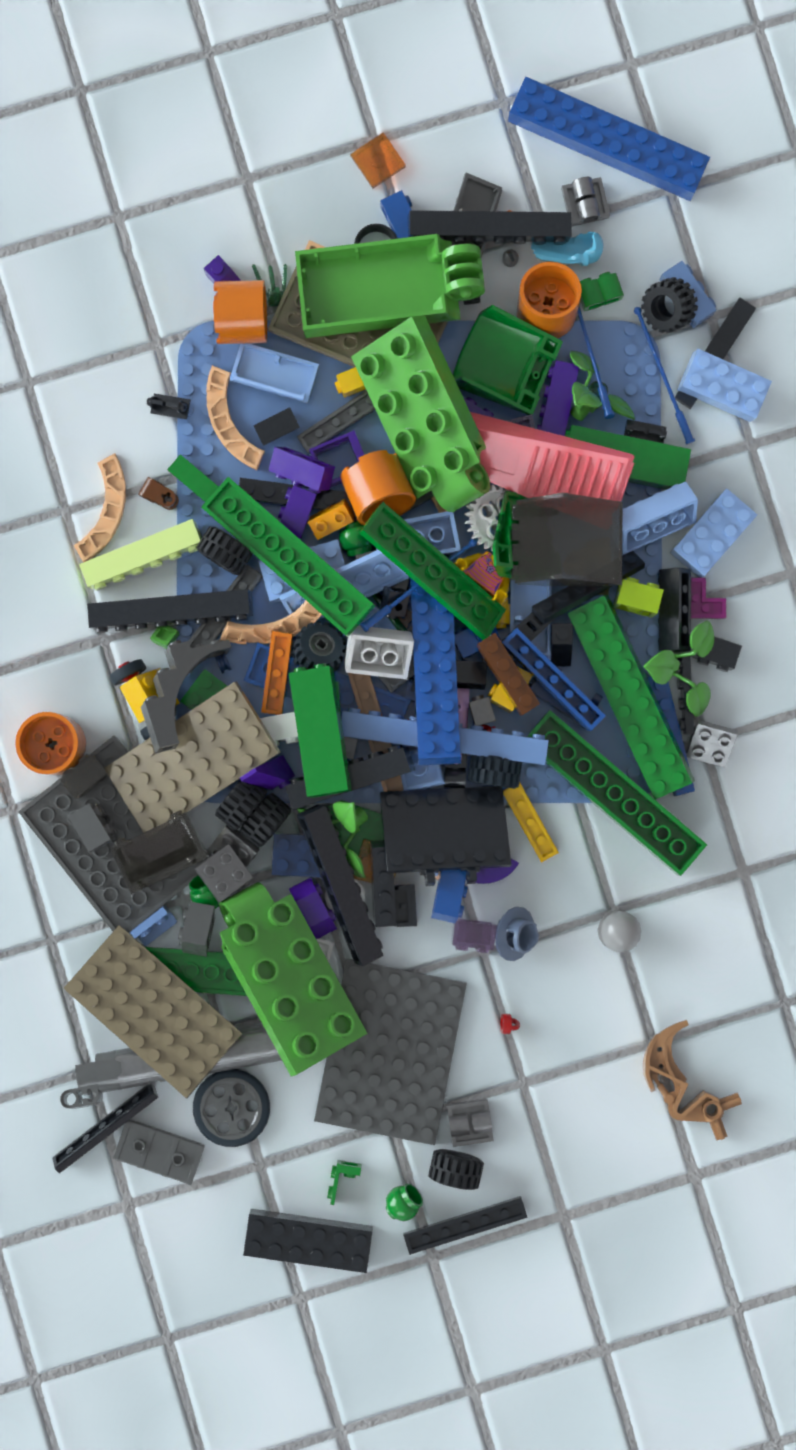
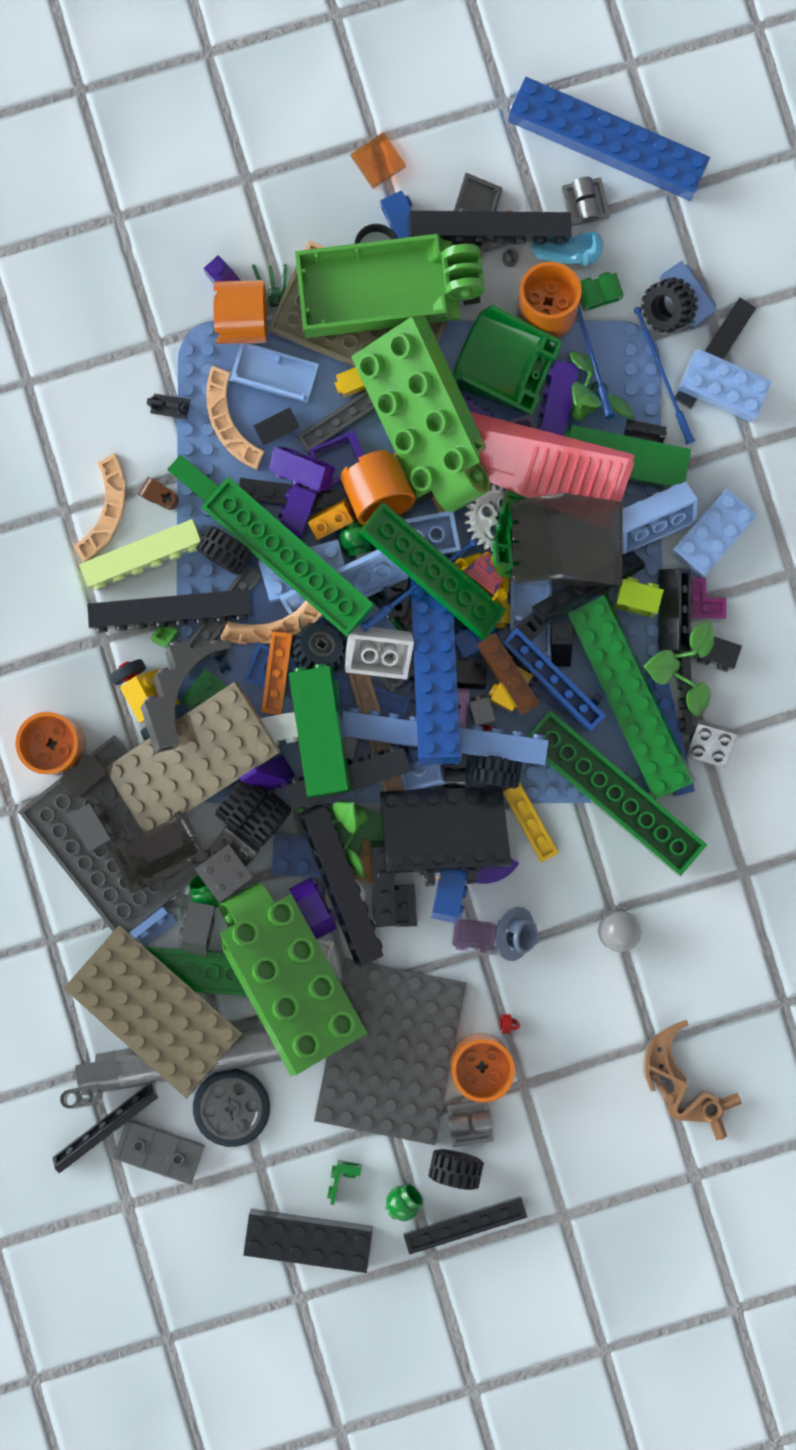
none -> orange brick [450,1033,515,1102]

